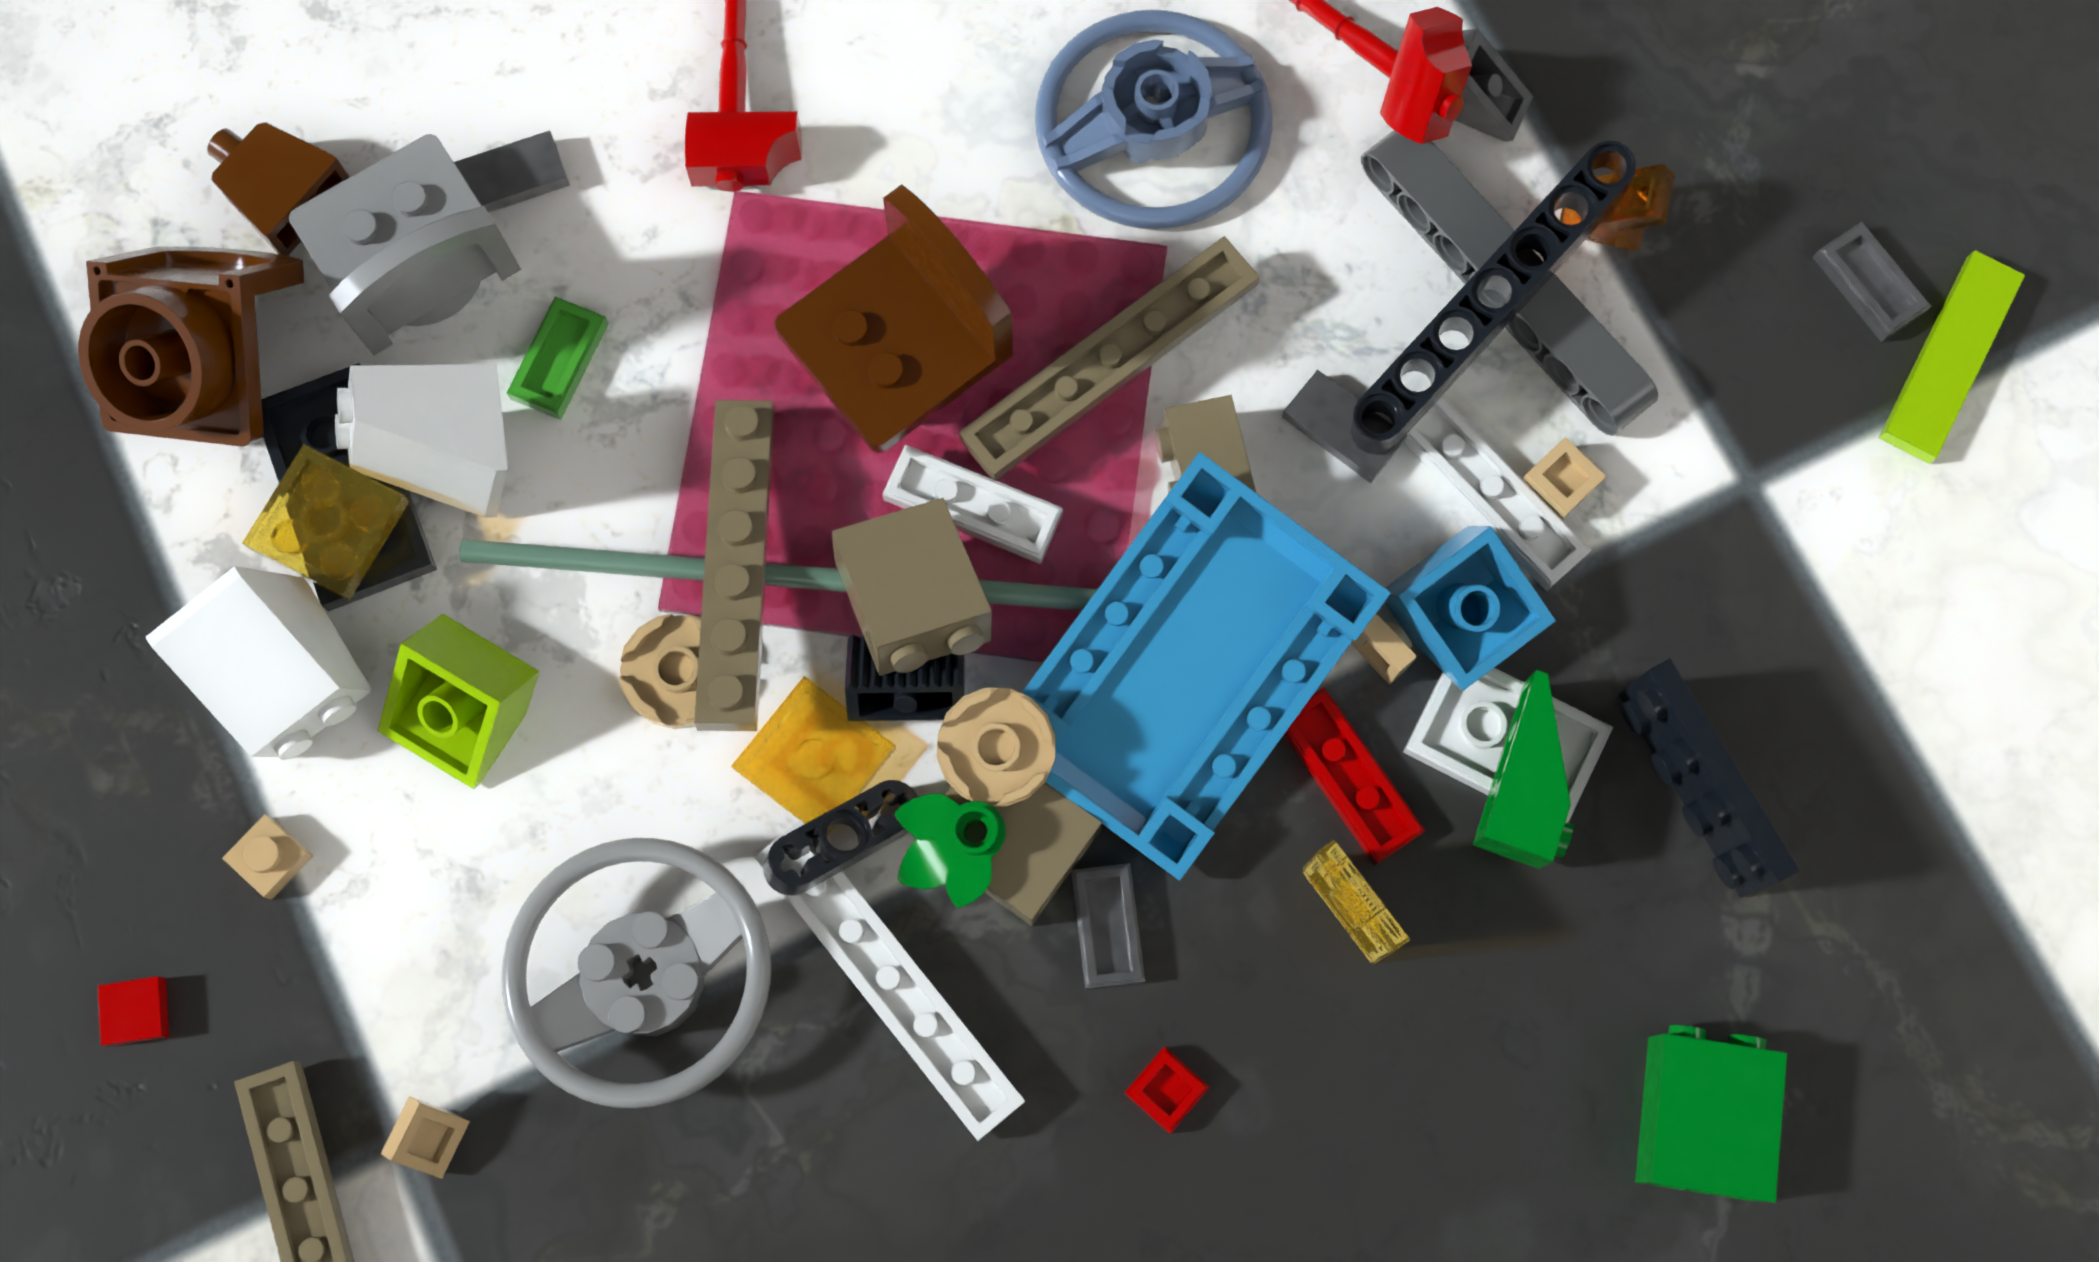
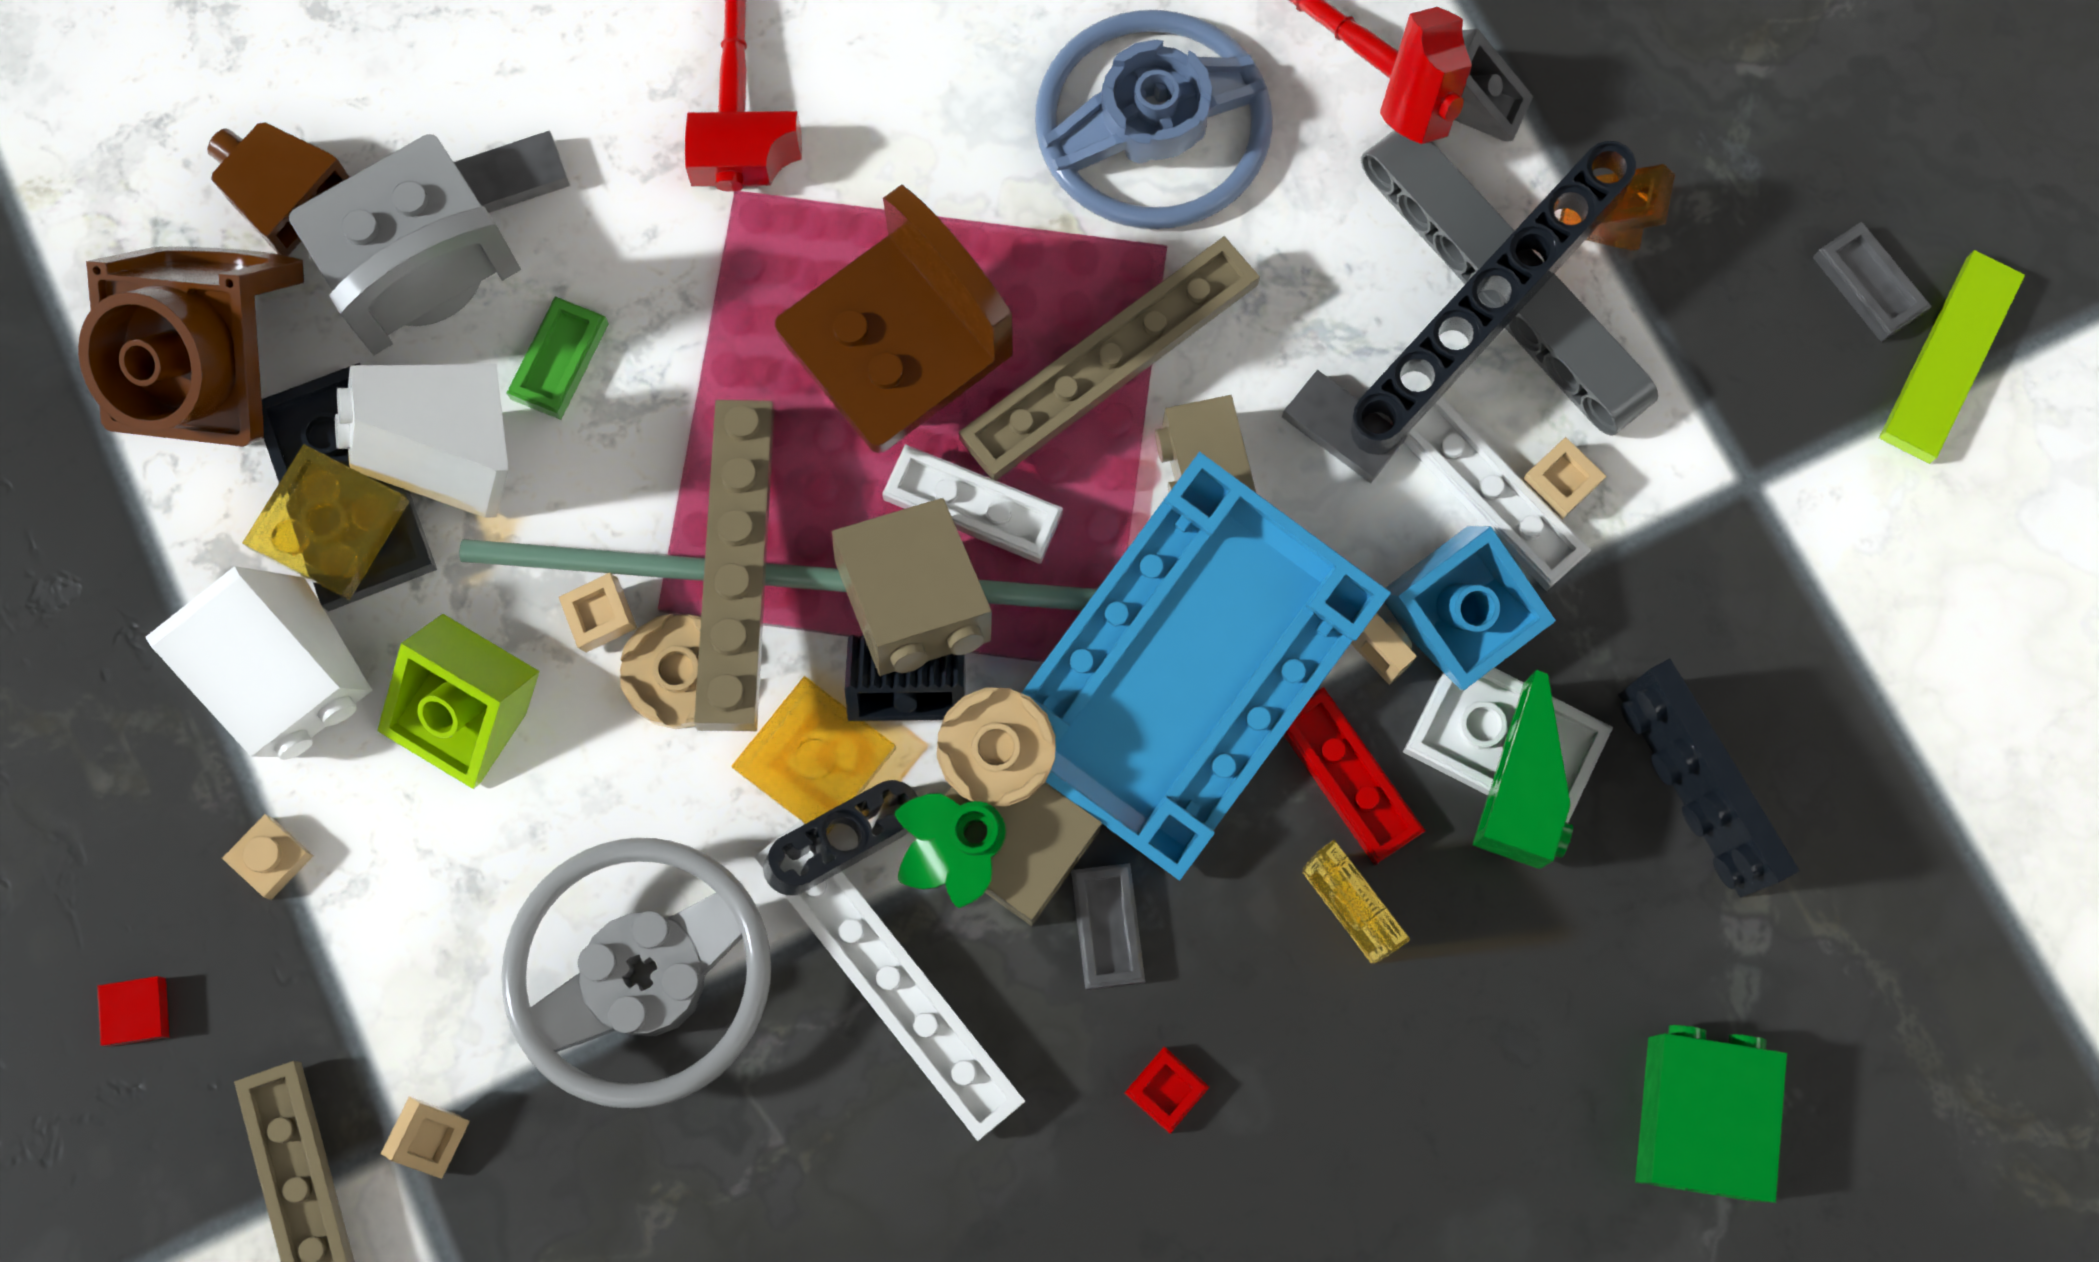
none -> tan plate [558,572,637,653]

